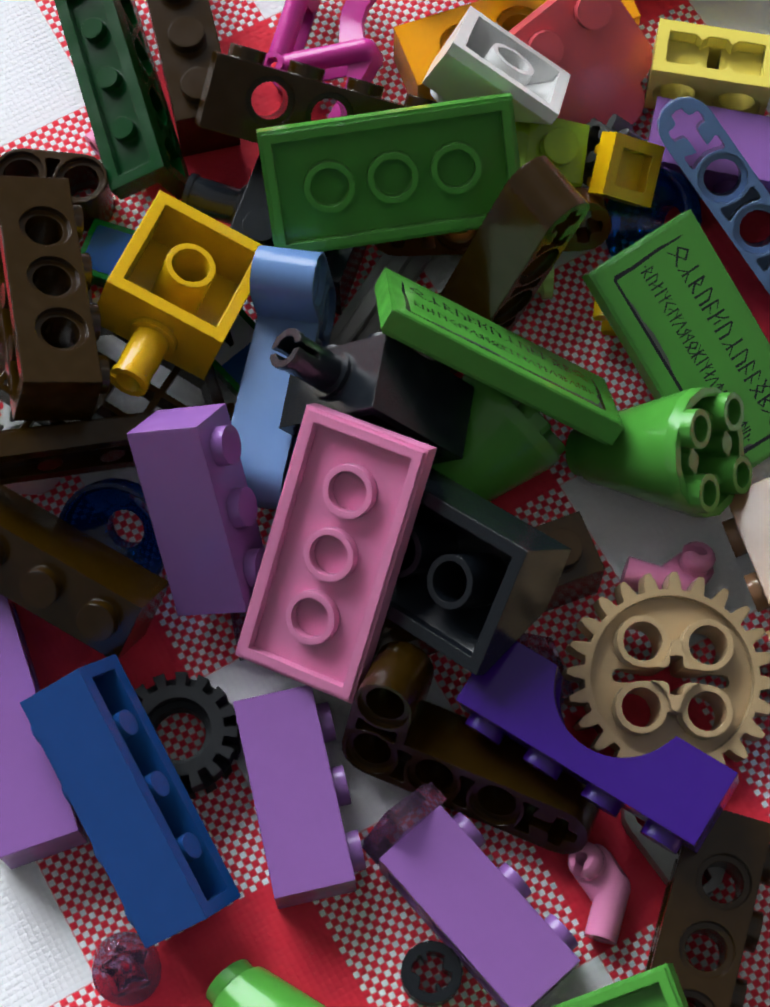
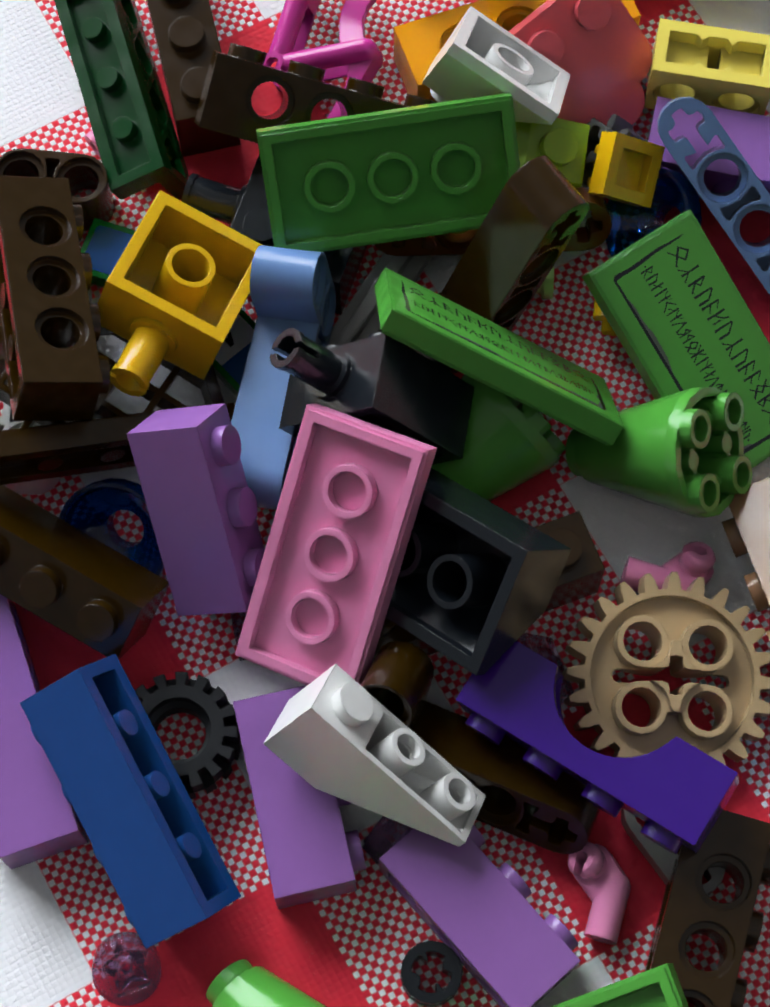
none -> white slope [263,664,486,847]

